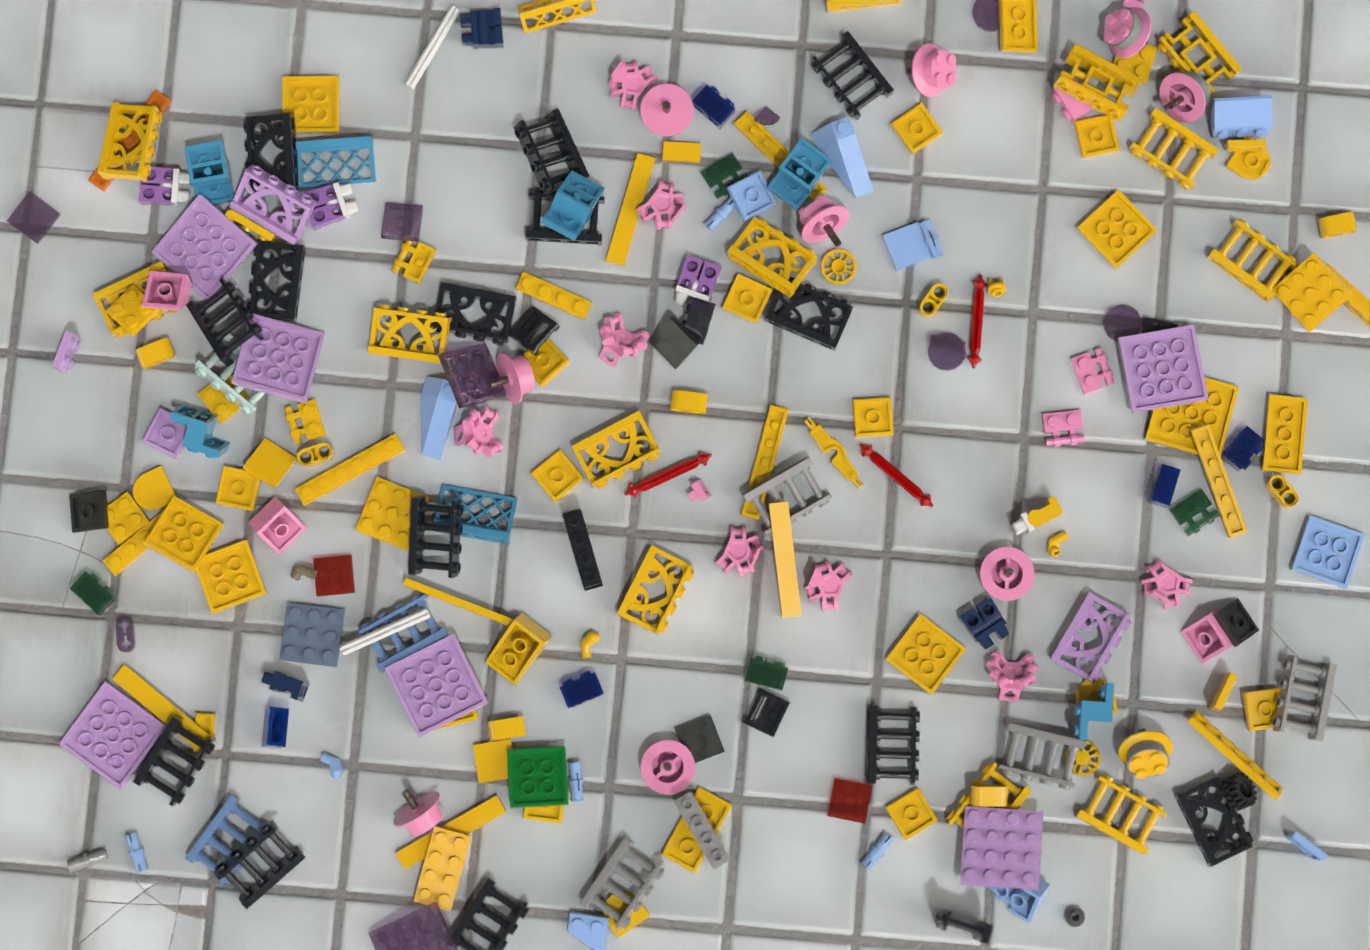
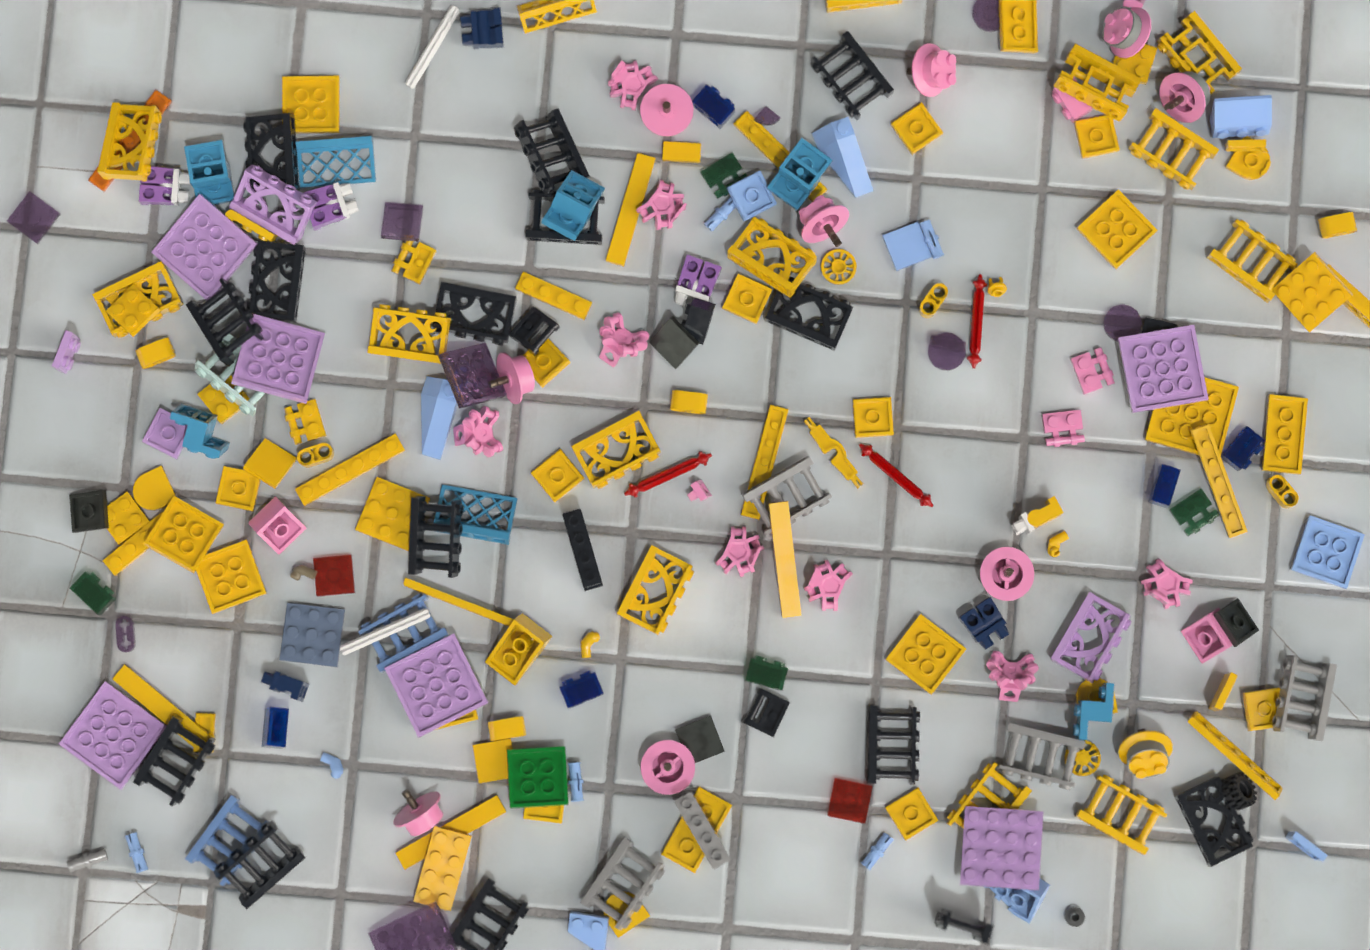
bright pink slope [142,271,192,310] -> none
yellow beam [971,784,1008,806] -> none

